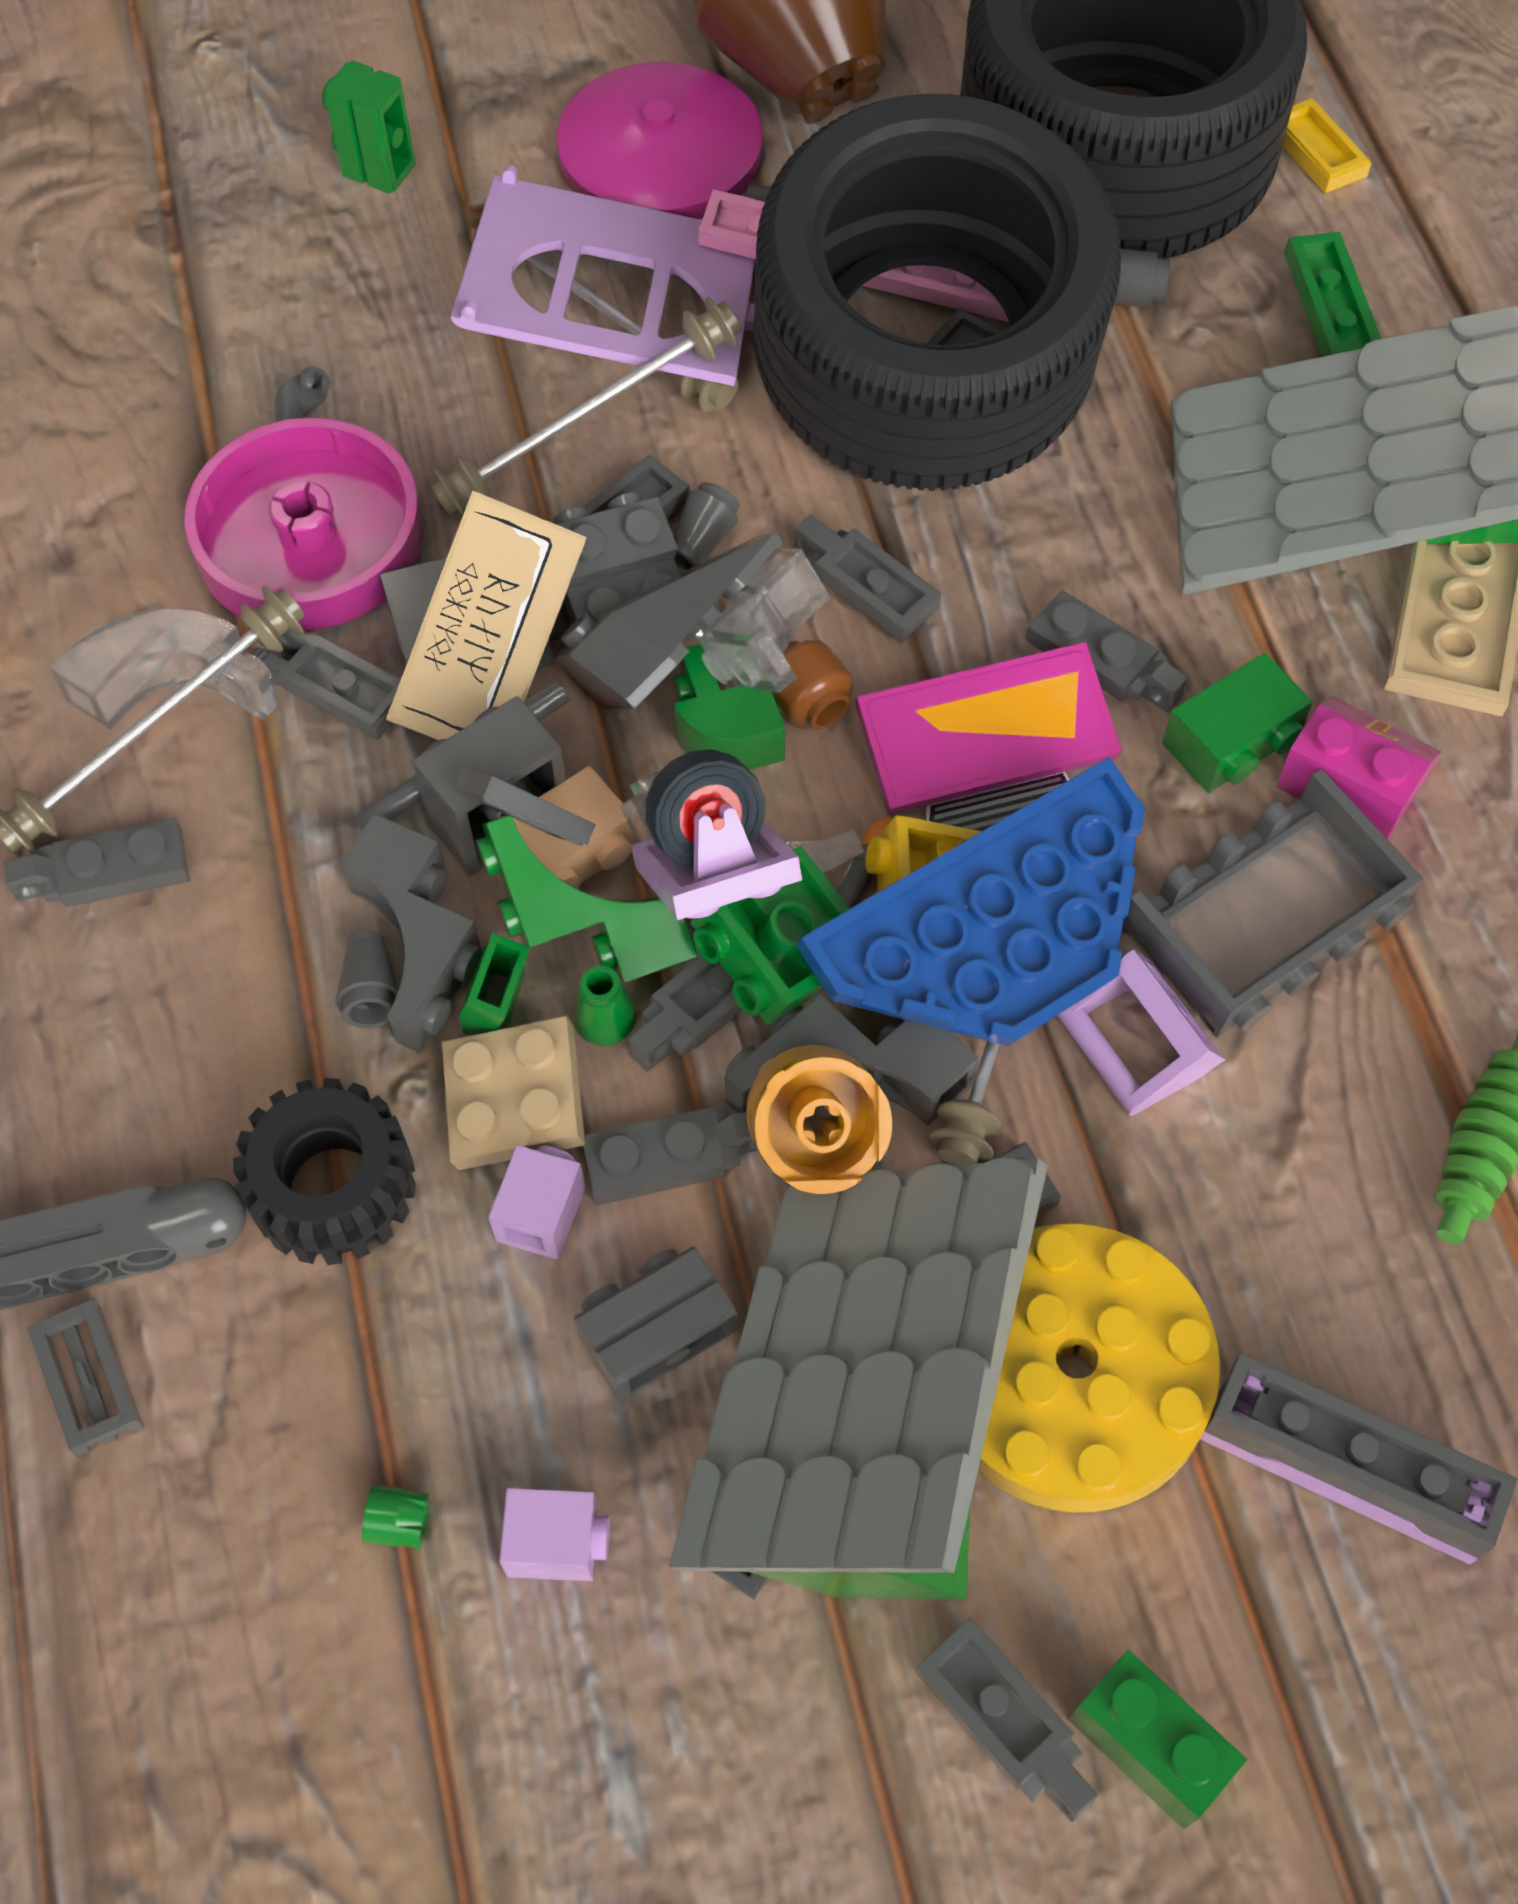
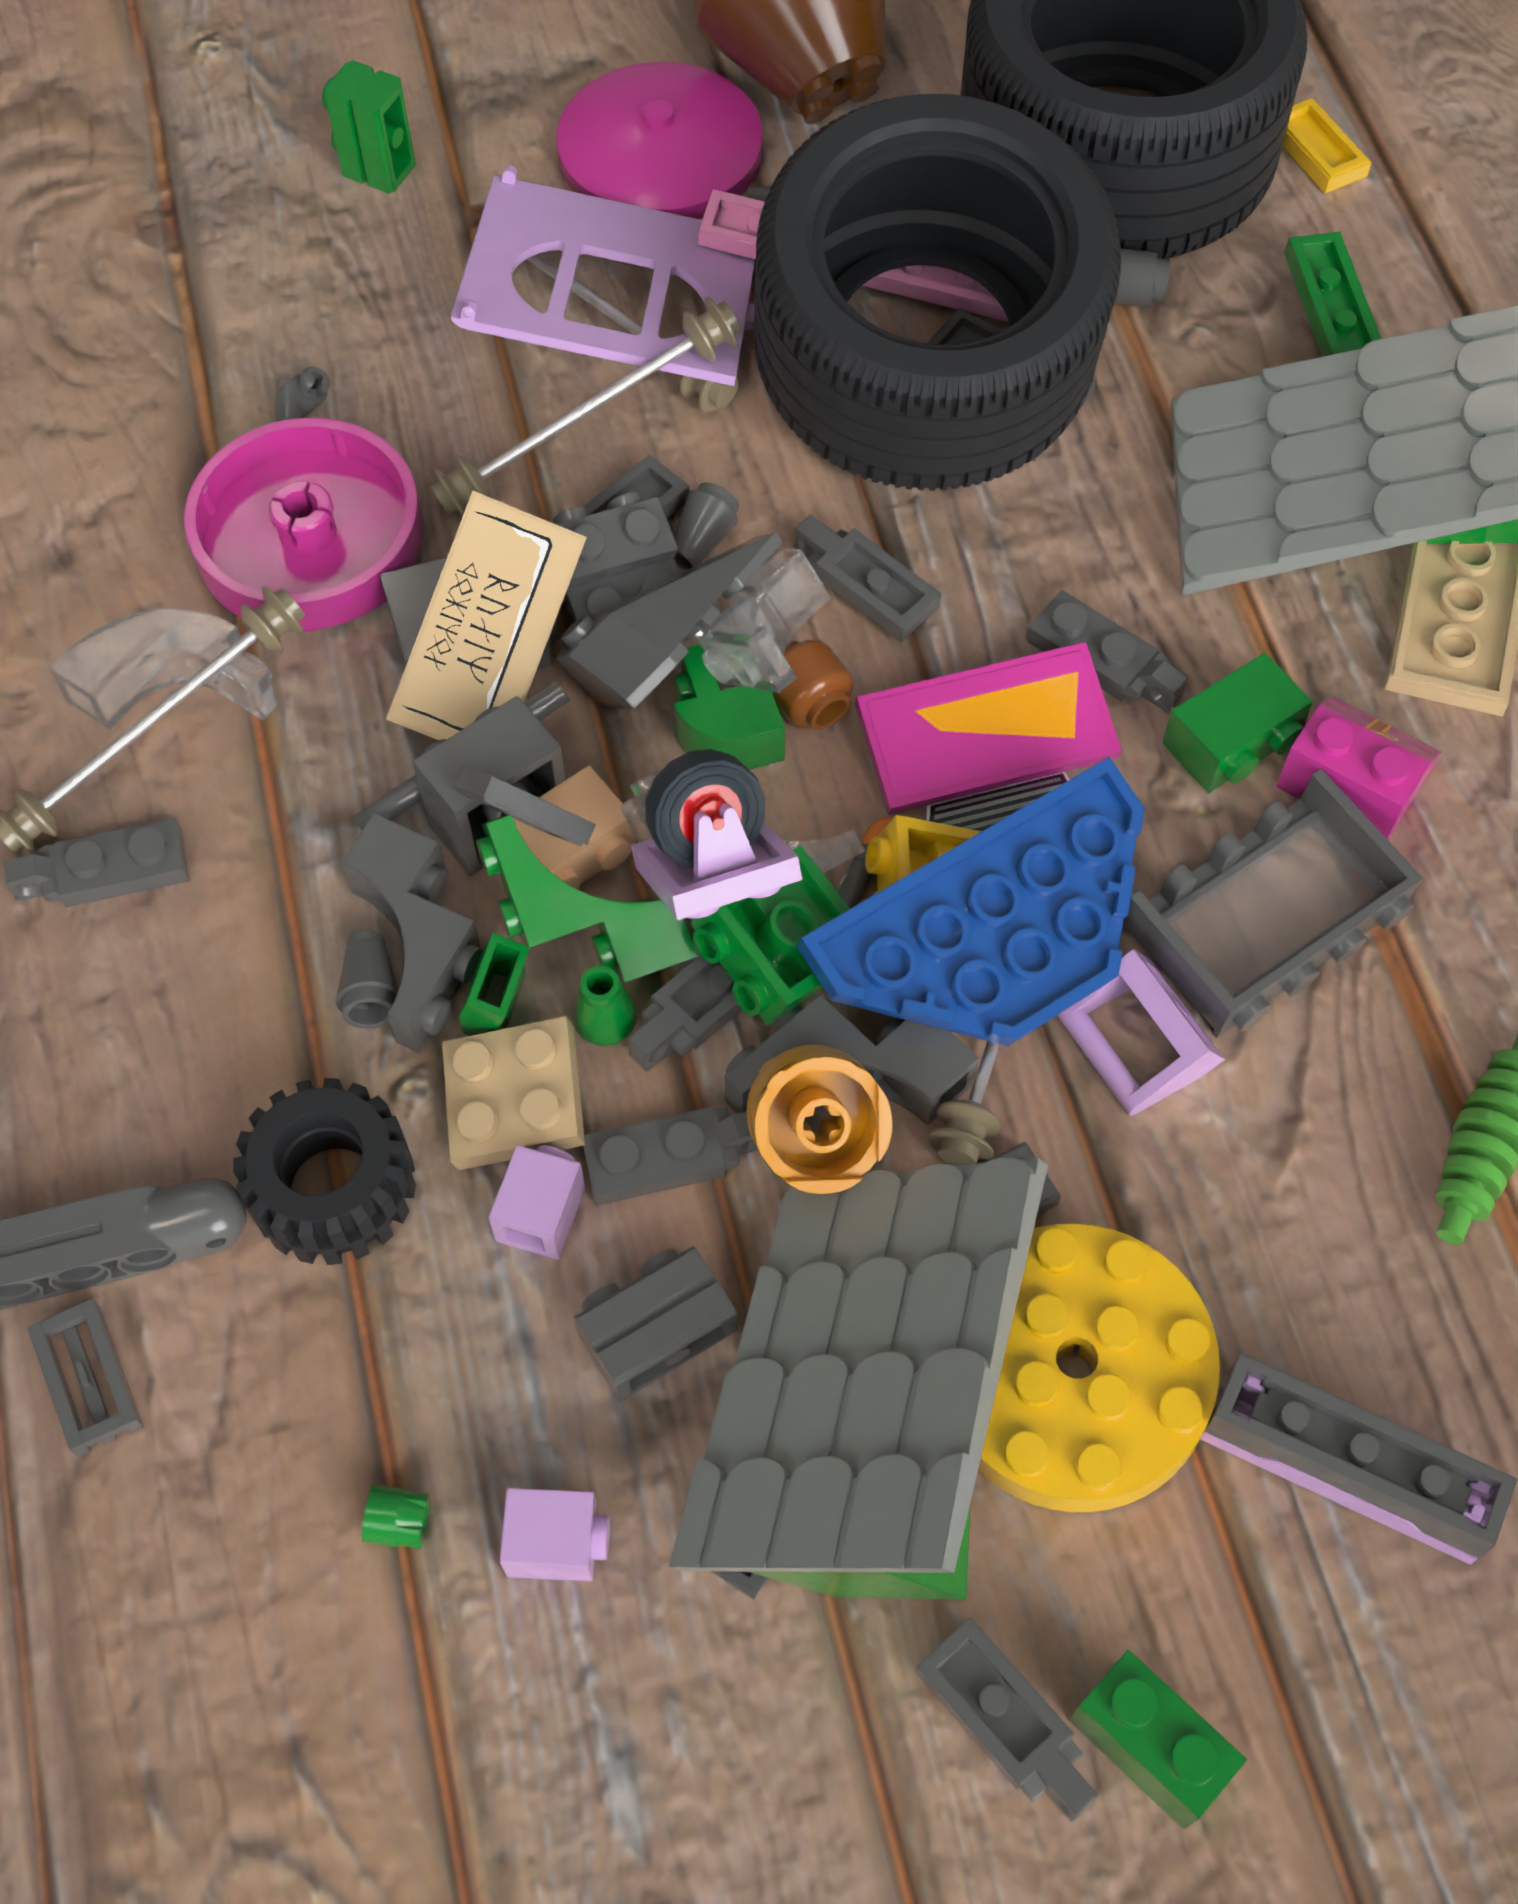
dark grey hinge [246,630,401,740] -> none

